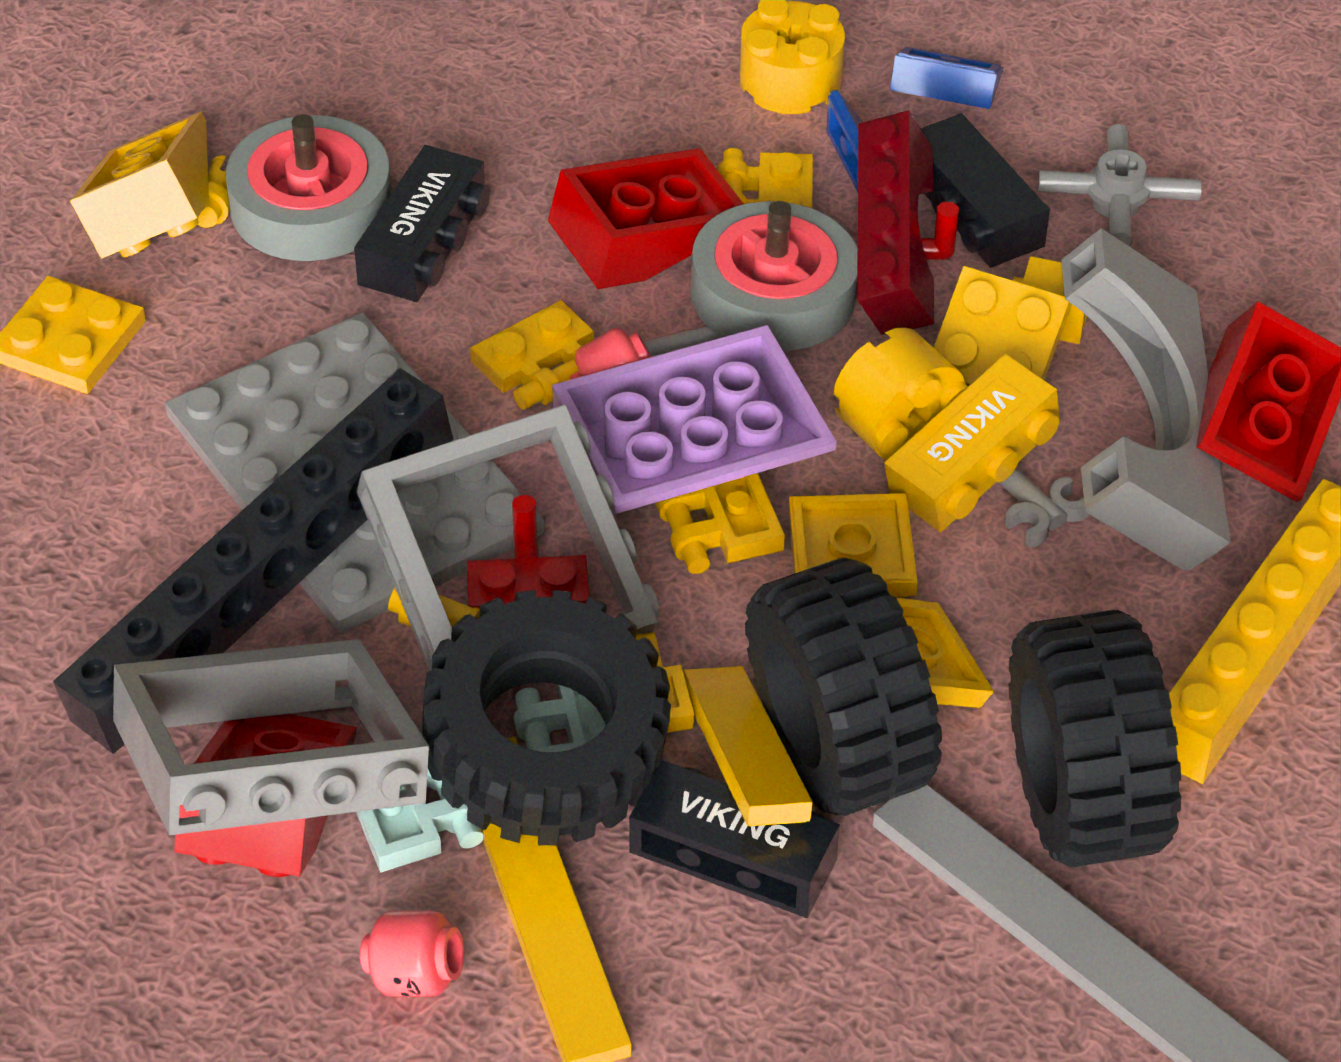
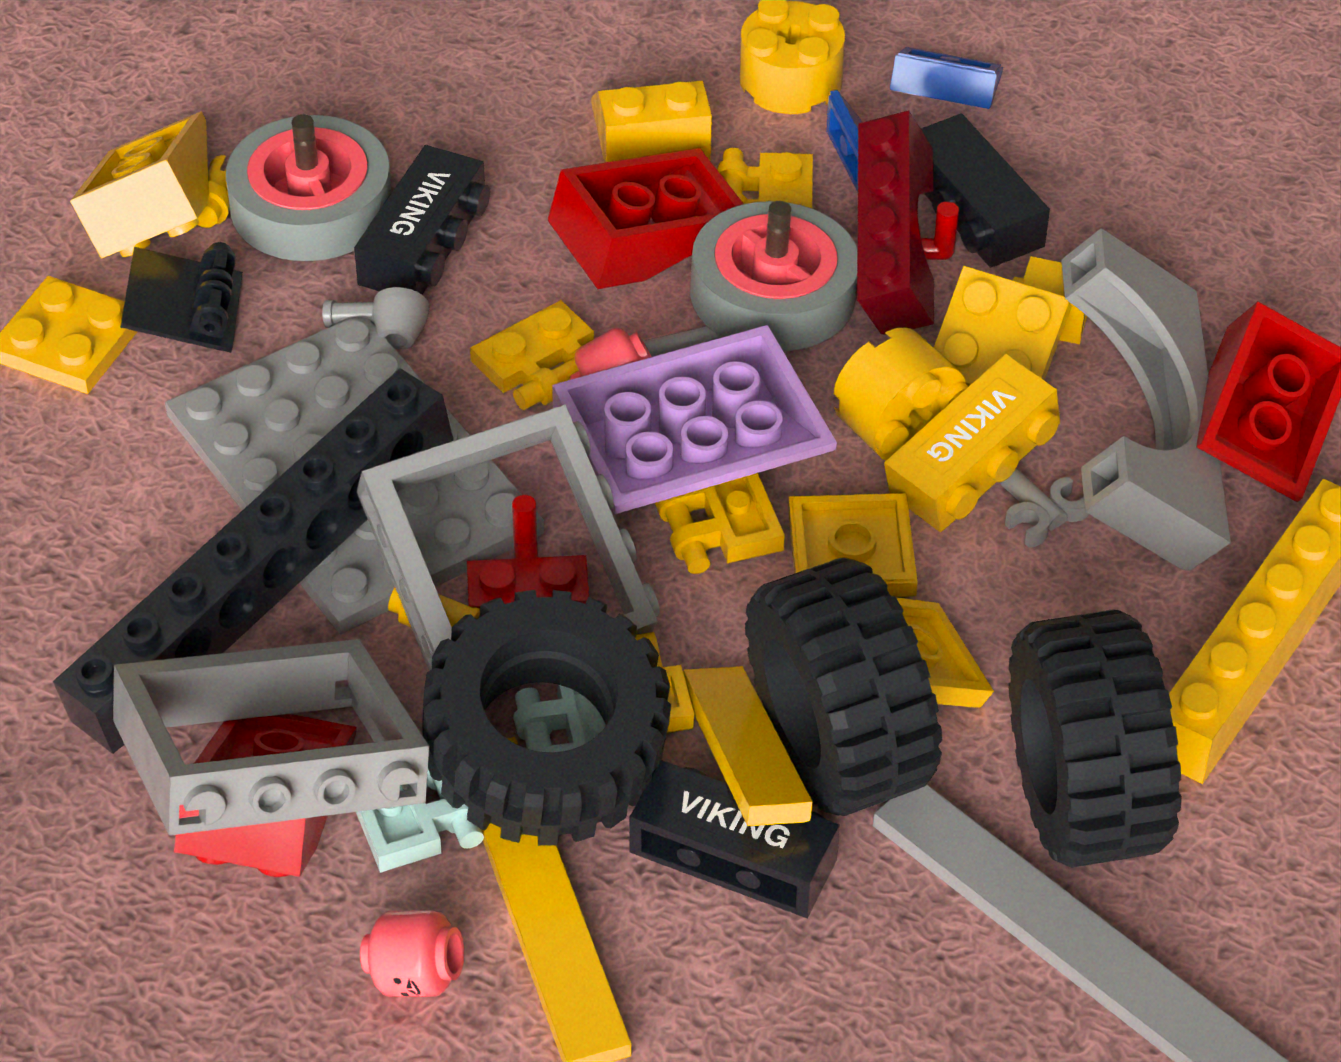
light grey bar [1037,124,1201,246] -> none
none -> black hinge [120,242,243,353]
none -> light grey bar [322,287,430,350]
none -> yellow slope [591,81,712,163]

